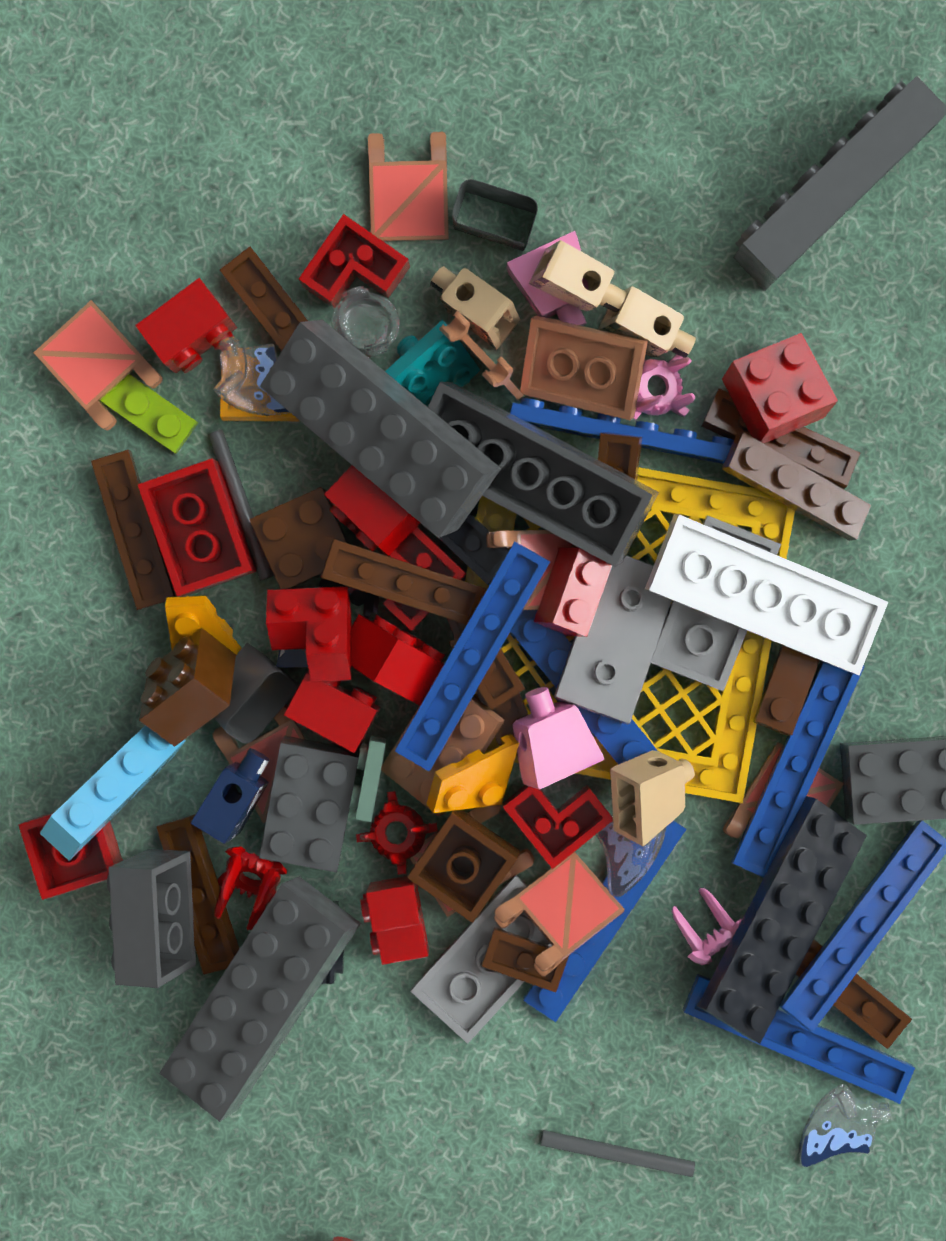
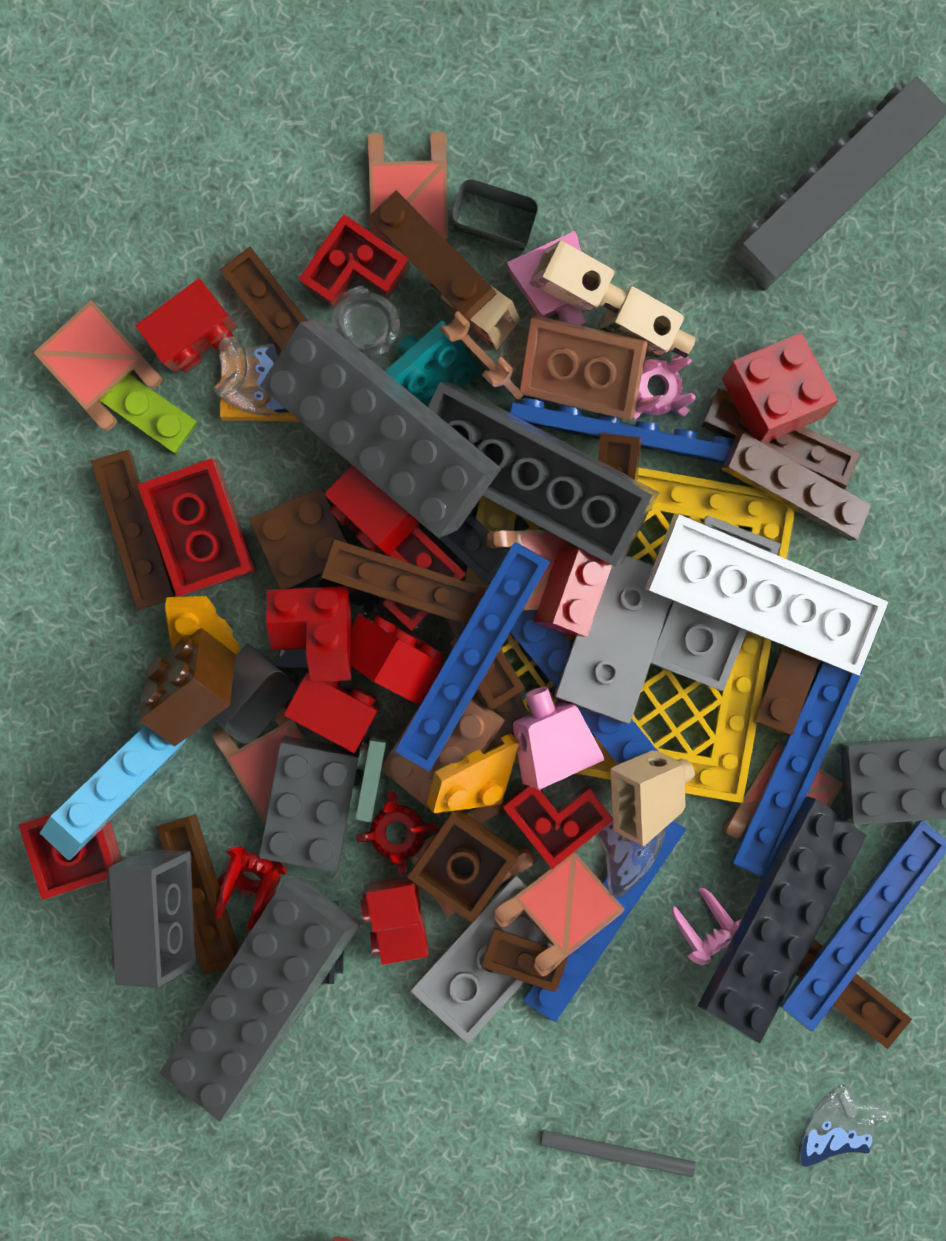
dark blue torso [191,748,270,844] -> none
dark grey bar [208,430,275,581] -> none
blue plate [682,974,915,1104] -> none
none -> reddish brown plate [368,190,497,321]

